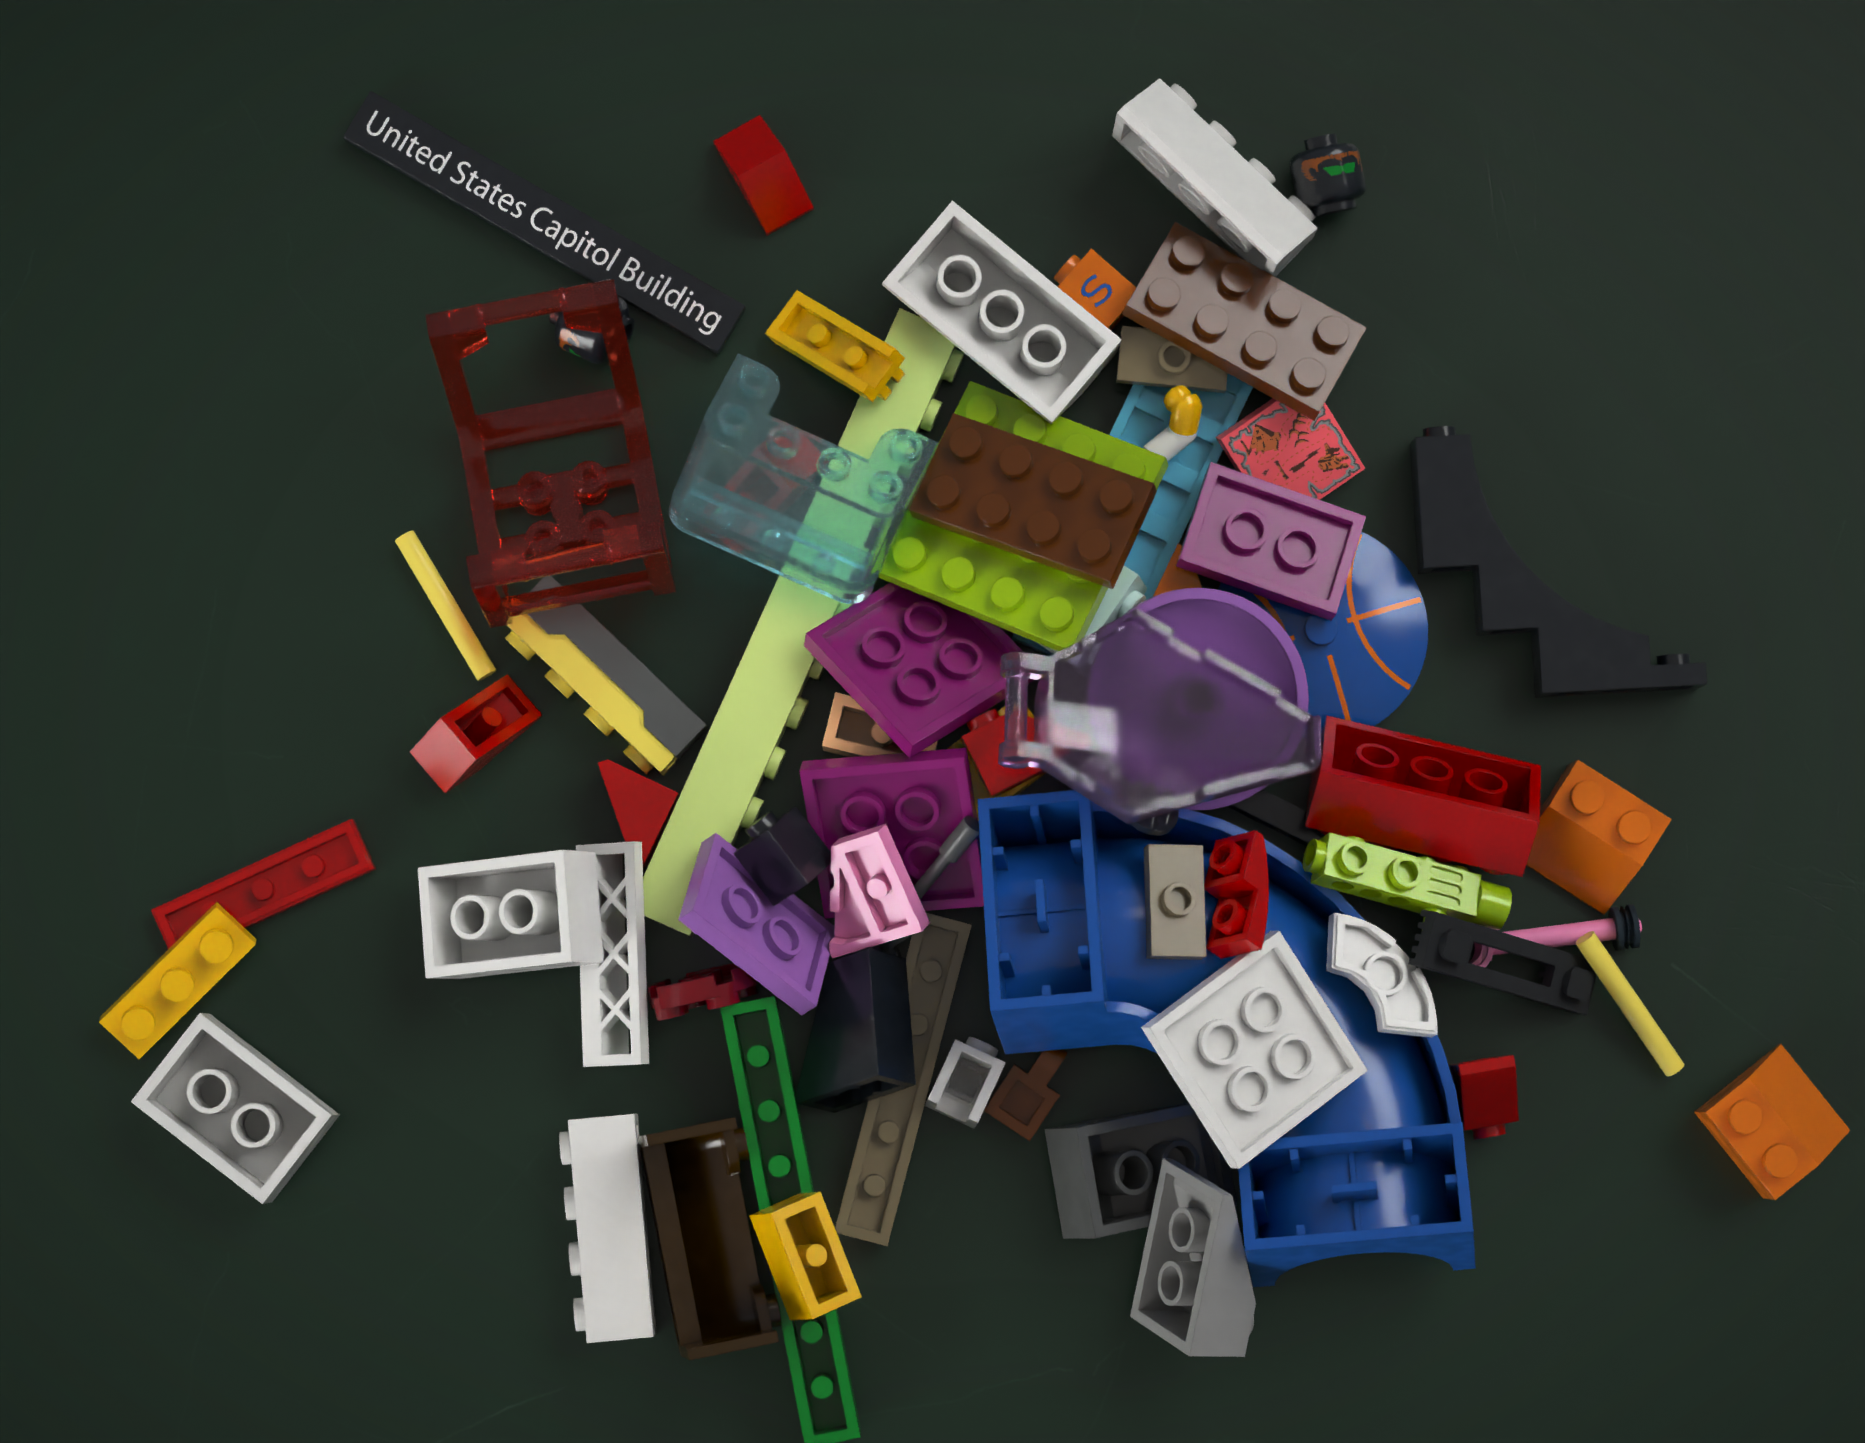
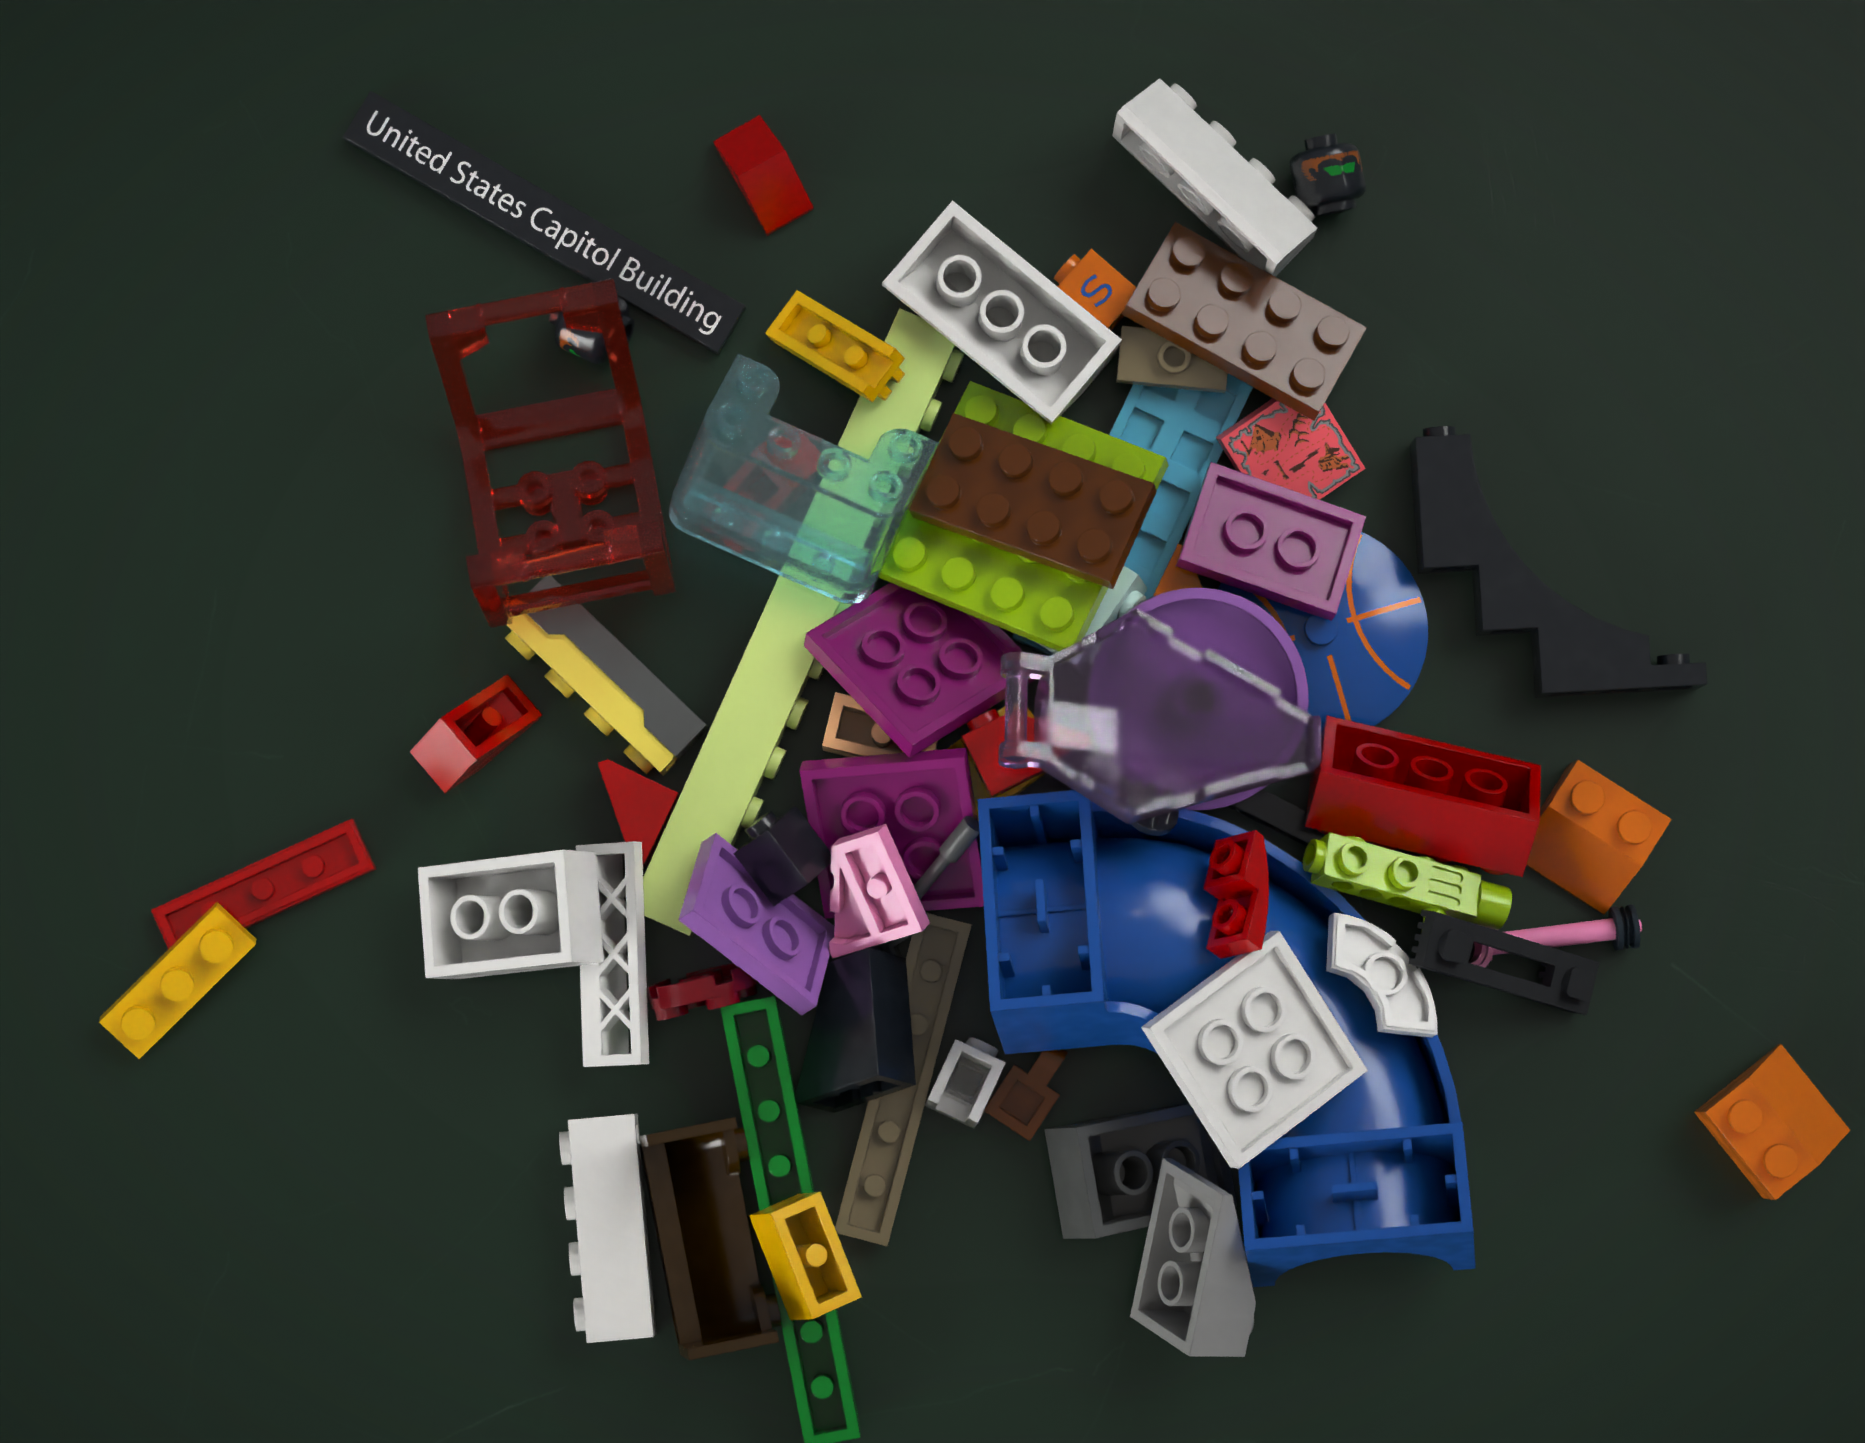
white brick [131,1013,340,1204] -> none
light yellow bar [395,530,497,681] -> none
yellow arm [1143,385,1203,462] -> none
dark tan plate [1144,844,1206,960] -> none
red slope [1449,1055,1519,1139] -> none
light yellow bar [1575,931,1685,1077] -> none

